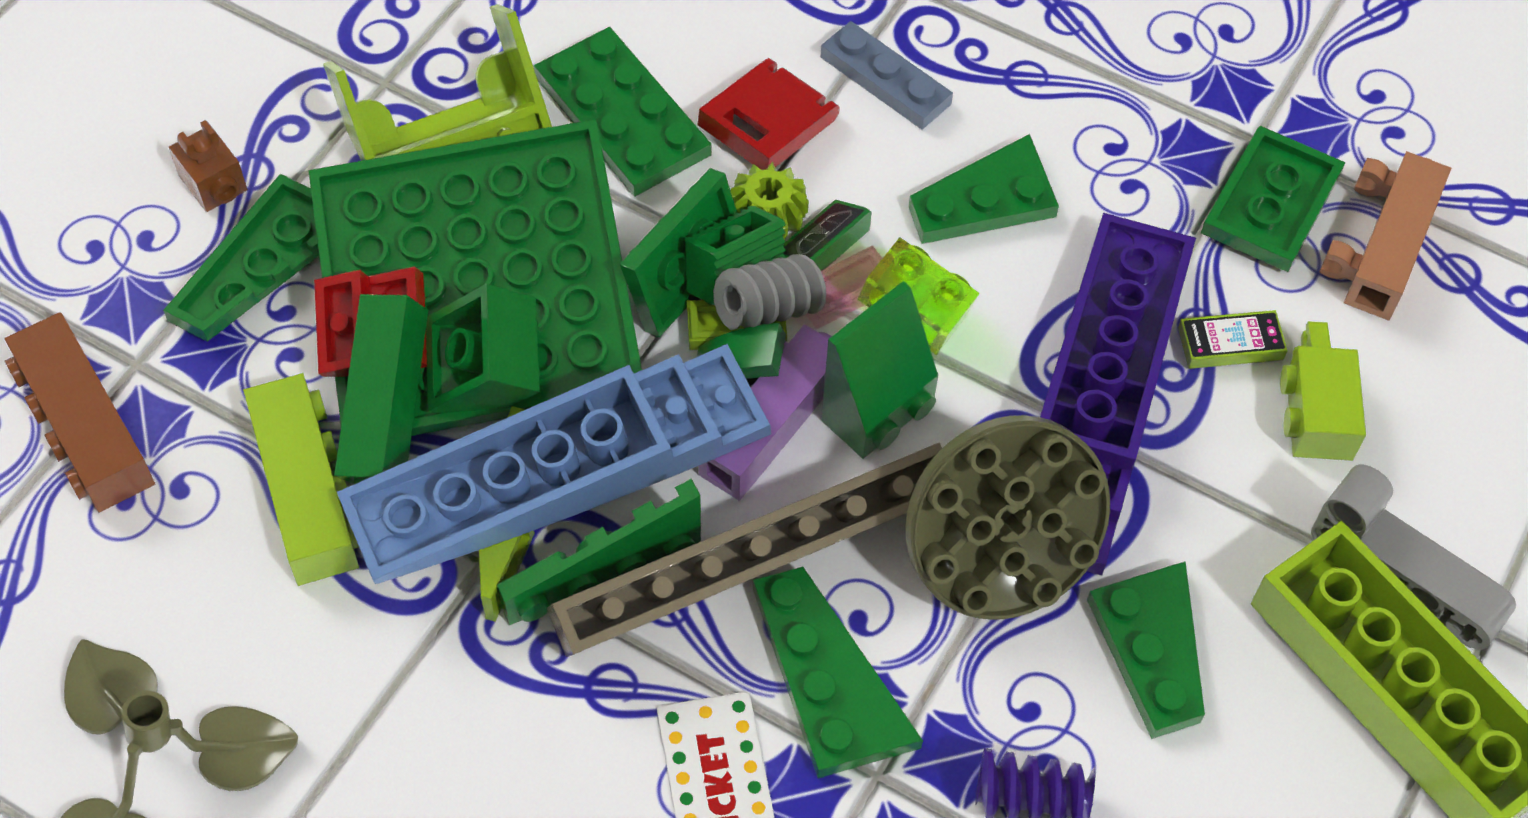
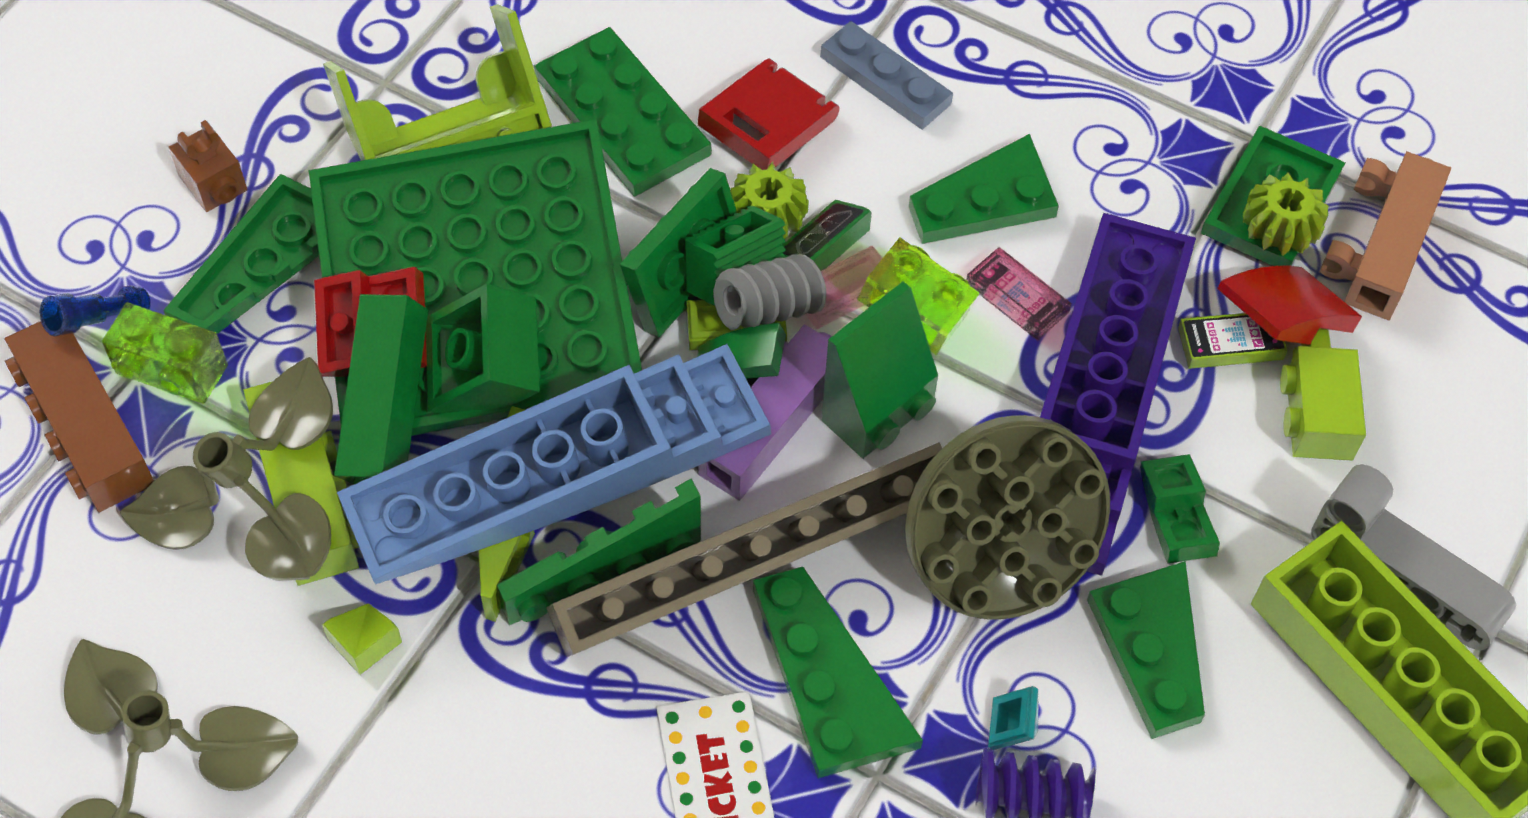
none -> clear blue piece [39,285,151,336]
none -> clear neon green brick [101,302,228,404]
none -> olive plant [120,357,333,581]
none -> lime slope [322,603,402,675]
none -> clear pink tile [966,247,1072,341]
none -> teal slope [988,686,1038,750]
none -> green slope [1140,454,1220,564]
none -> red slope [1217,266,1362,345]
none -> lime gear [1243,172,1329,256]

